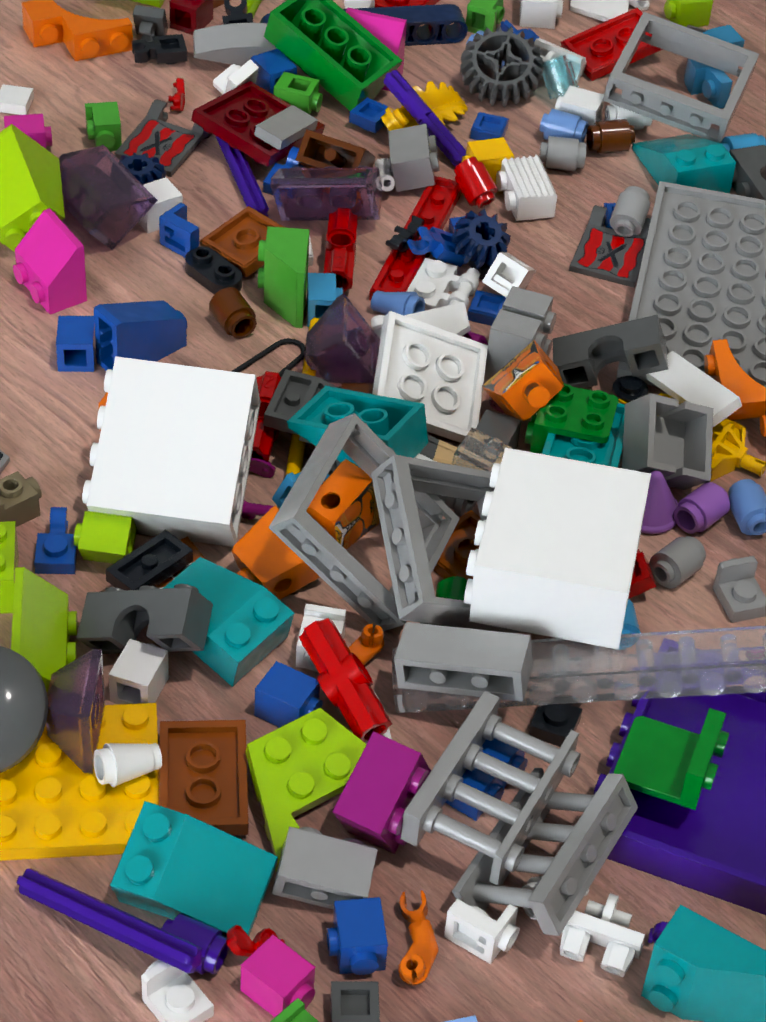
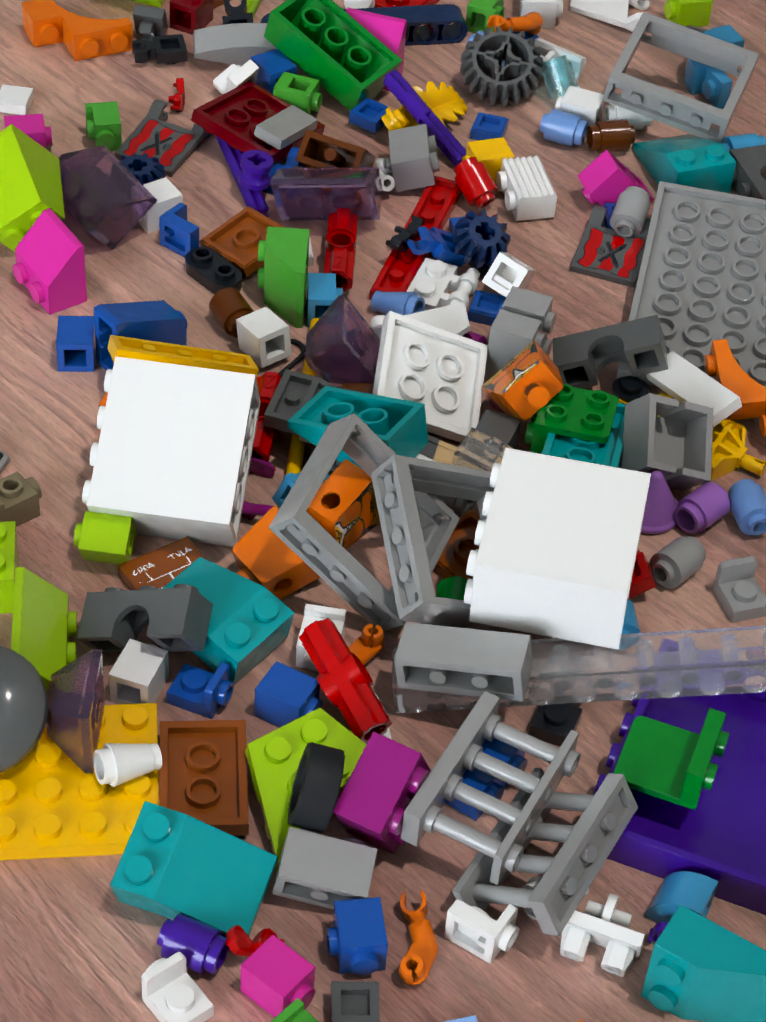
dark purple axle [16,868,203,974] -> none
blue plate [34,507,78,574] -> none
black plate [106,529,193,591] -> none
light grey brick [539,136,586,171] -> none
red tile [561,8,663,81] -> none
none -> yellow plate [107,335,259,378]
none -> blue bracket [166,662,234,719]
none -> white brick [236,307,292,368]
none -> dark purple wheel [238,150,273,191]
none -> black tyre [288,742,345,833]
none -> orange arm [487,12,543,34]
none -> dark pink slope [577,149,655,207]
none -> dark azure brick [644,871,719,923]

